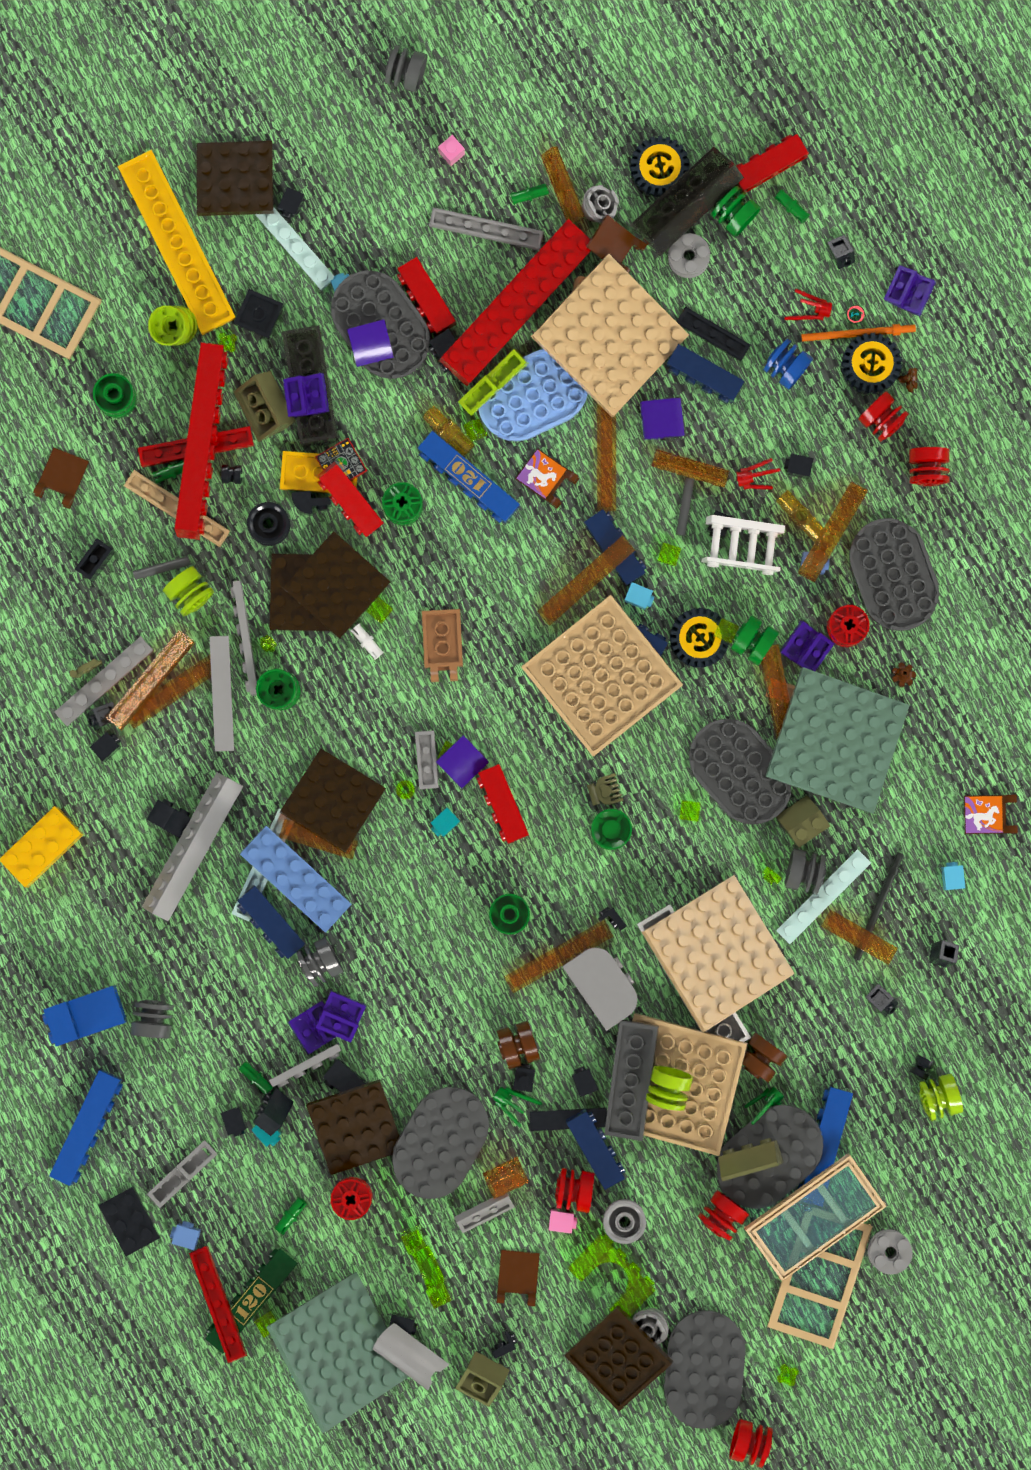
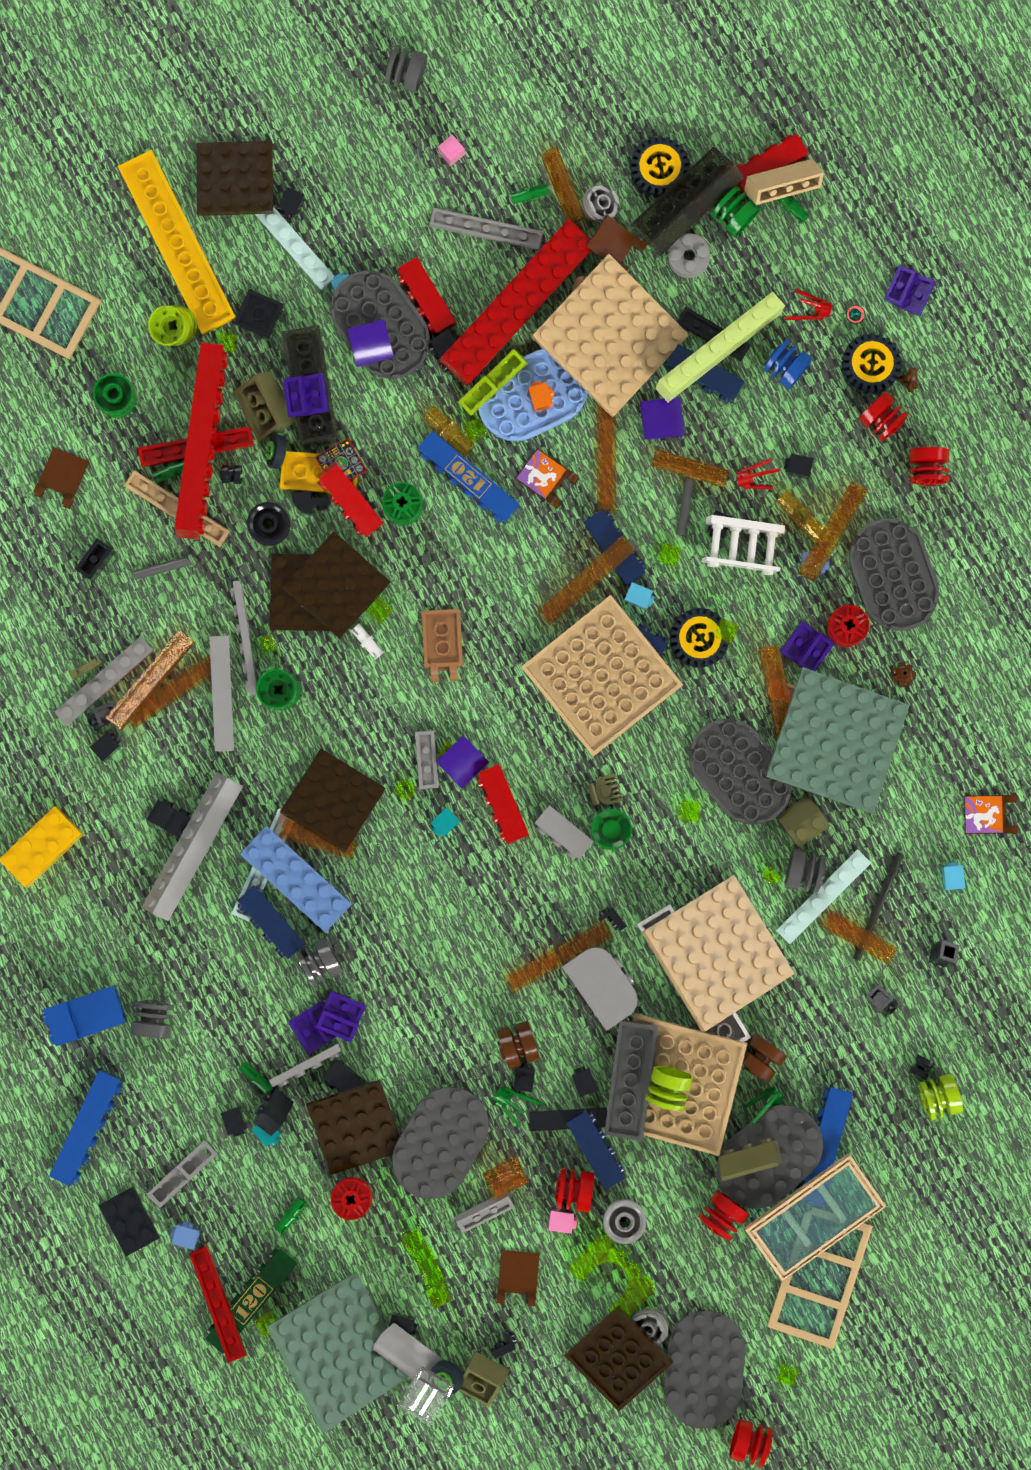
lime wheel [162,566,214,617] -> none
green wheel [489,894,530,935] -> none
green wheel [731,615,779,666] -> none
orange bar [801,324,916,342] -> none
black bracket [827,235,855,269] -> none
light grey wheel [867,1229,913,1274] -> none
none -> black wheel [266,434,286,469]
none -> clear brick [396,1366,454,1427]
none -> black wheel [430,1360,464,1395]
none -> orange brick [528,381,555,412]
none -> light grey brick [535,805,594,860]
none -> yellowish green brick [655,292,785,402]
none -> tan brick [744,159,824,205]

